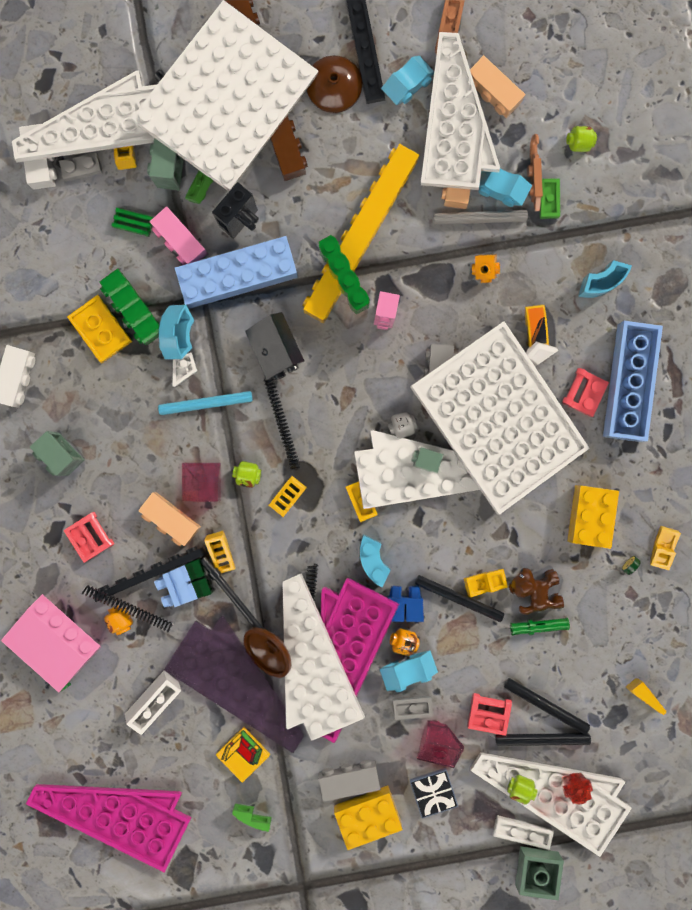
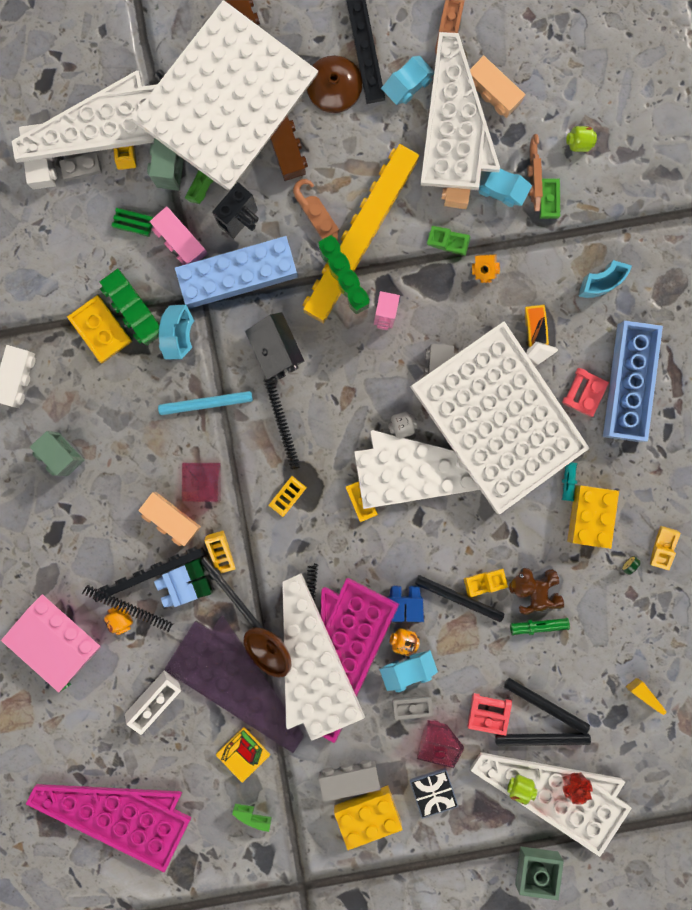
coral plate [63,512,115,563] -> none
white piece [173,353,197,387] -> none
lime head [232,461,262,488] -> none
medium azure brick [360,534,390,587] -> none
sand green brick [411,447,444,473] -> none
light grey axle [433,210,528,225] -> none
white tile [492,815,554,850] -> none
none -> nougat plate [293,179,339,241]
none -> bright green slope [427,226,471,256]
none -> teal pin [562,462,578,501]

